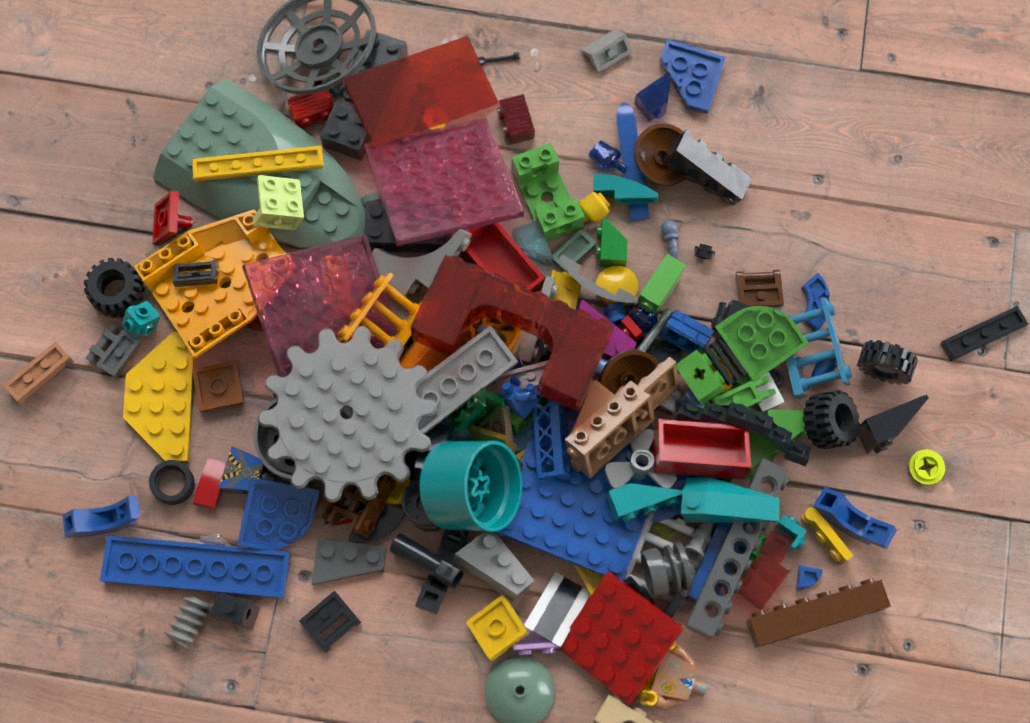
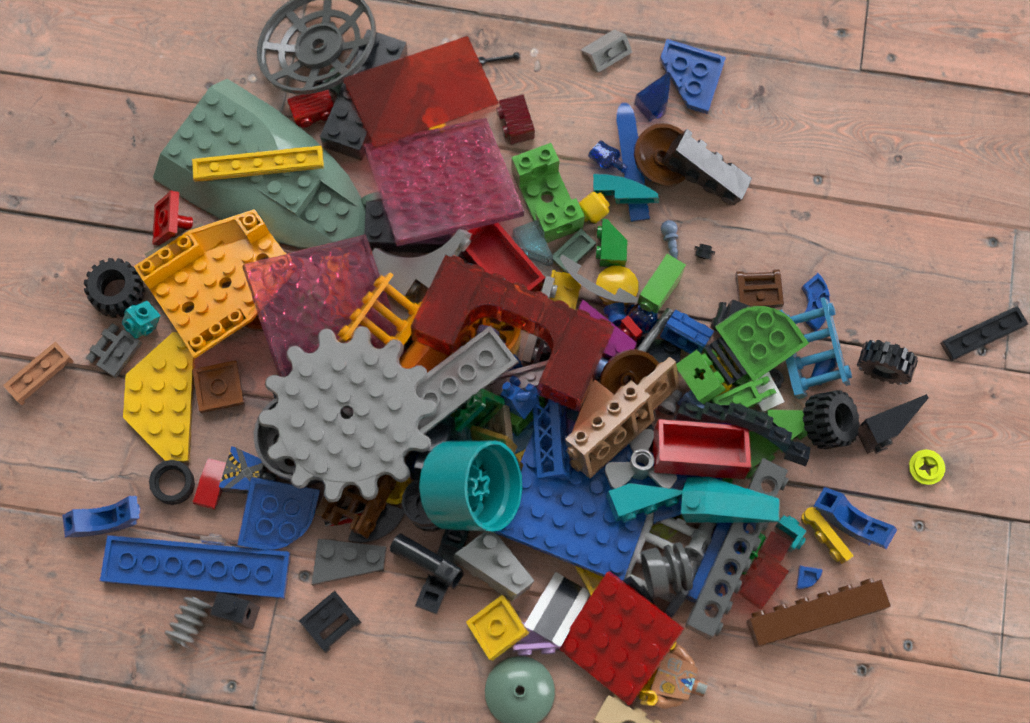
black tile [173,261,219,287] -> none
yellowish green bracket [253,175,304,230] -> none

